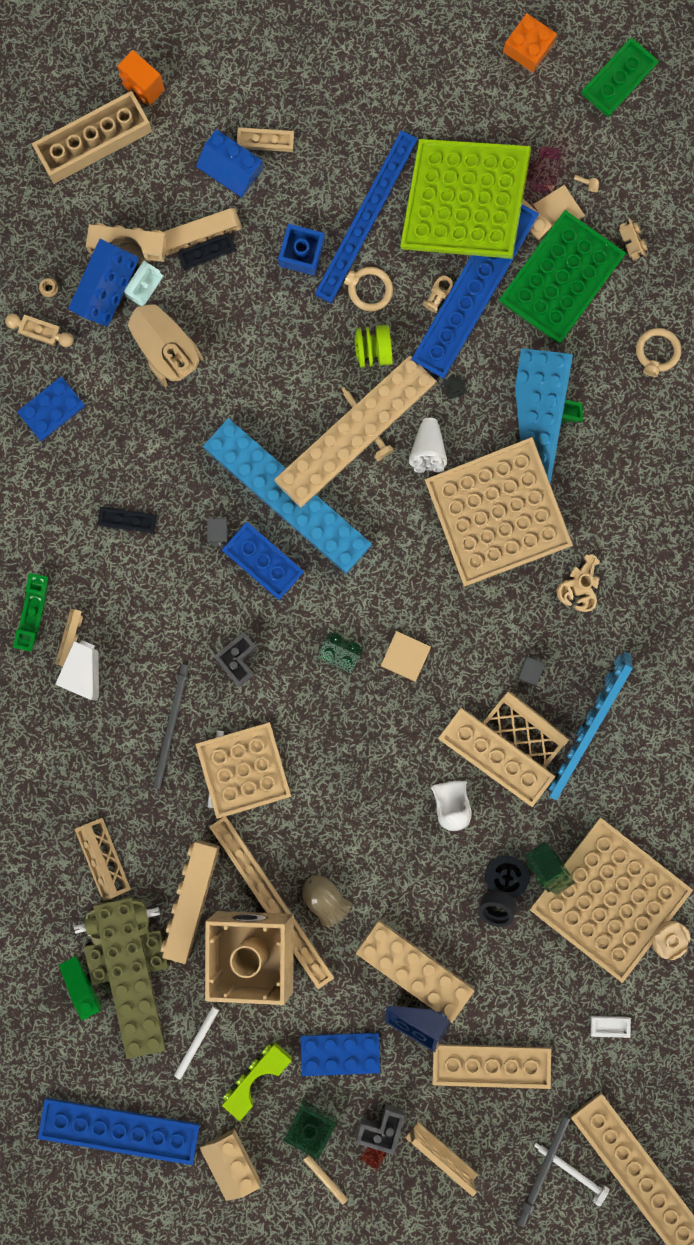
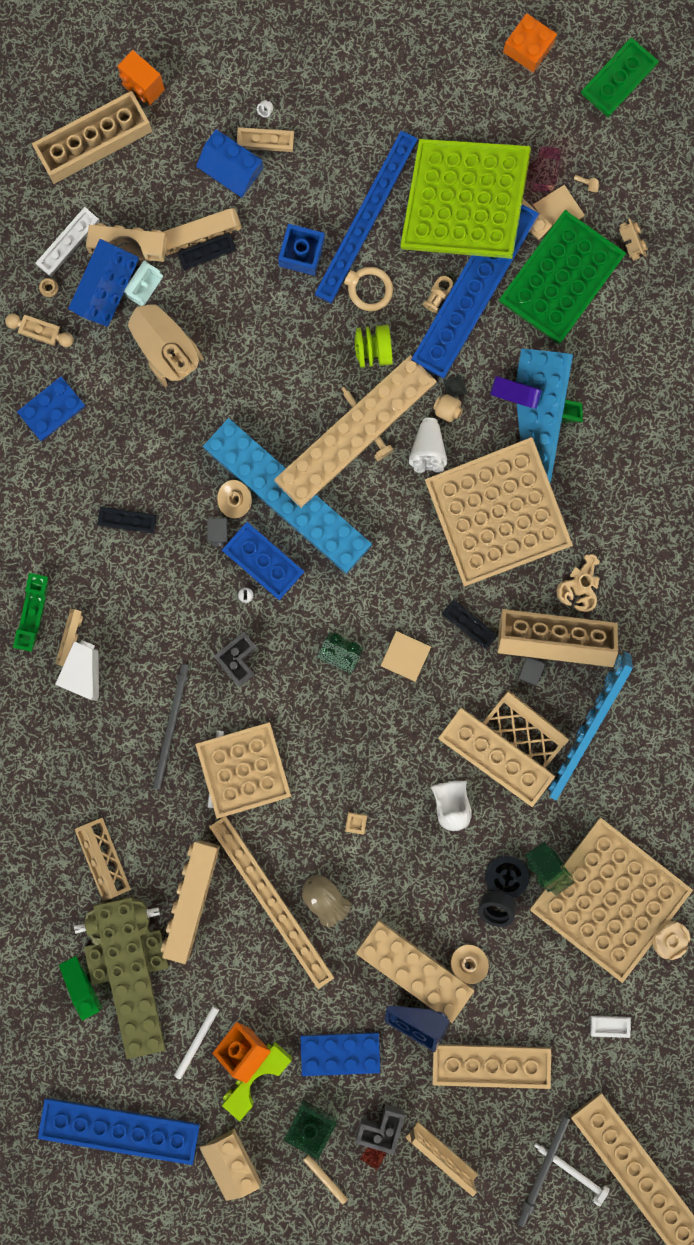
tan brick [205,911,294,1005] -> none
tan piece [636,328,681,377] -> none
none -> white plate [35,207,100,277]
none -> orange brick [212,1022,271,1083]
none -> tan dish [217,480,252,518]
none -> white hinge [238,587,254,603]
none -> white hinge [257,100,273,118]
none -> tan tile [345,812,367,834]
none -> tan head [433,394,463,422]
none -> black tile [442,599,498,650]
none -> tan dish [451,945,489,984]
none -> dark purple beam [490,376,542,409]
none -> tan brick [498,609,618,667]

